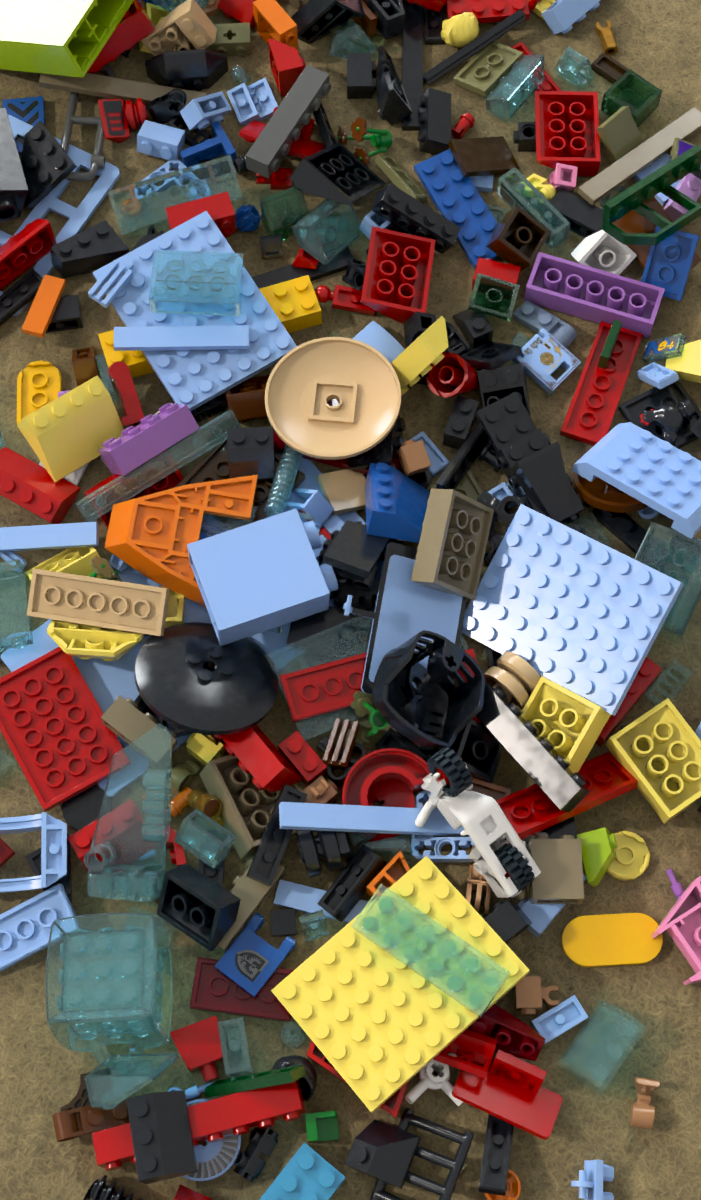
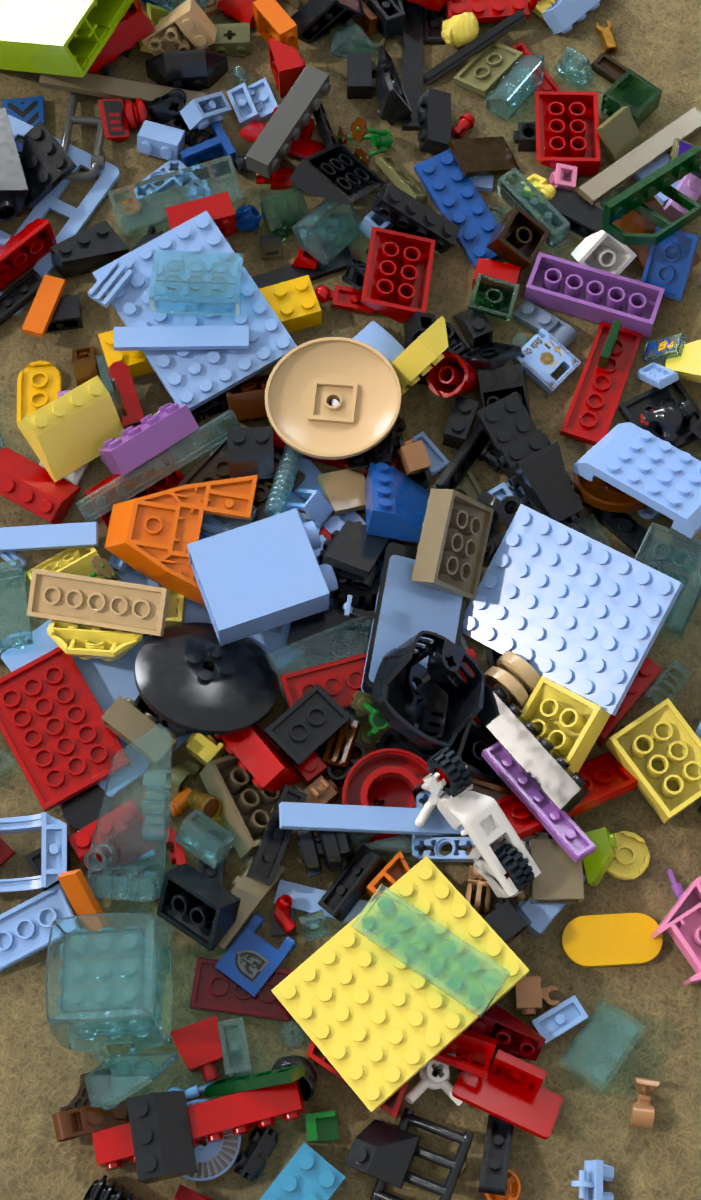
none -> orange tile [57,869,114,941]
none -> black plate [264,684,351,767]
none -> red arm [273,894,297,934]
none -> medium lavender tile [481,742,596,863]

